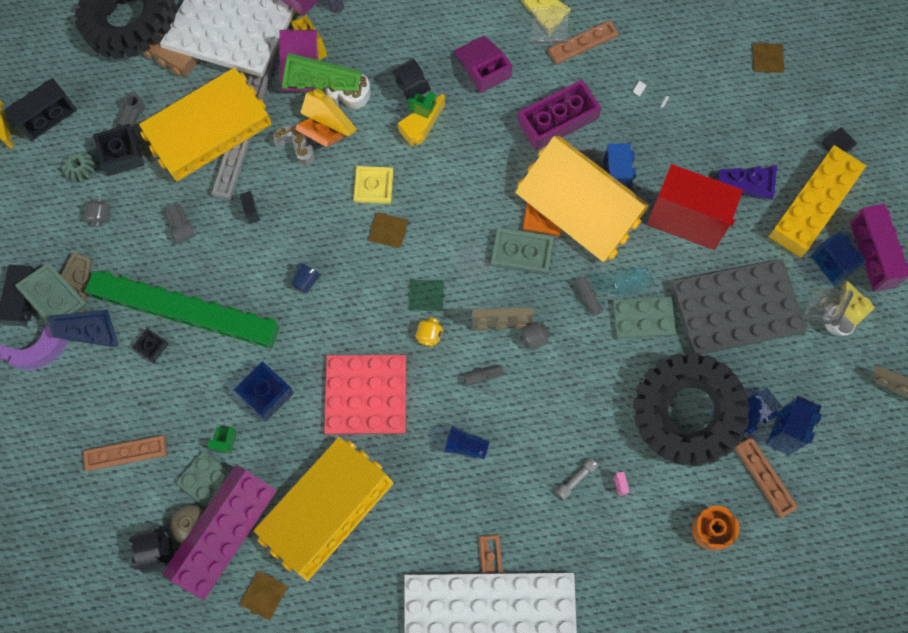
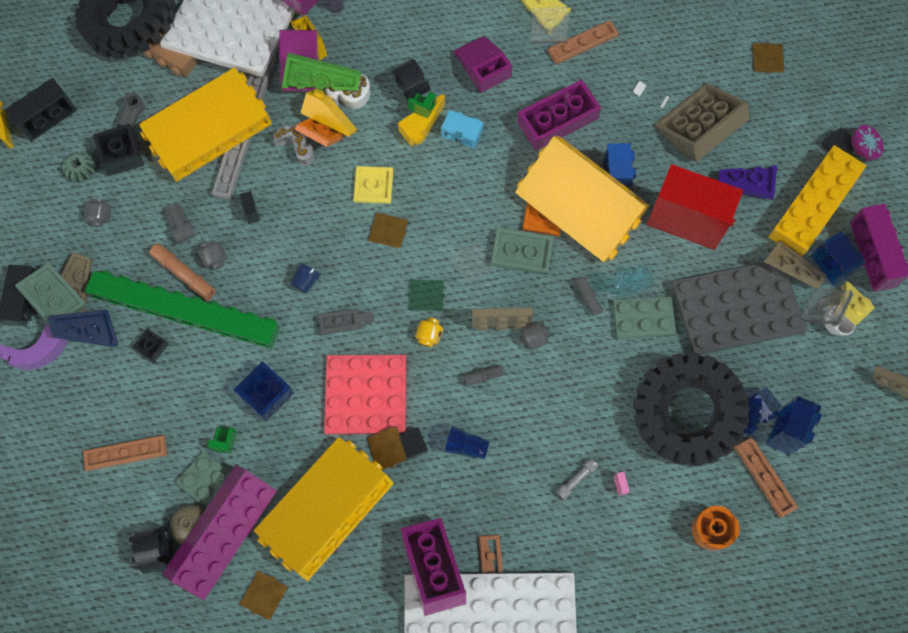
none -> nougat piece [149,243,216,301]
none -> dark grey head [198,240,227,270]
none -> dark grey hinge [318,308,374,335]
none -> pearl gold piece [368,426,407,470]
none -> black piece [400,427,429,462]
none -> magenta brick [401,518,466,616]
none -> medium azure brick [441,110,484,149]
none -> dark tan slope [654,83,750,162]
none -> dark tan wing [764,240,827,289]
none -> magenta tile [851,125,884,161]

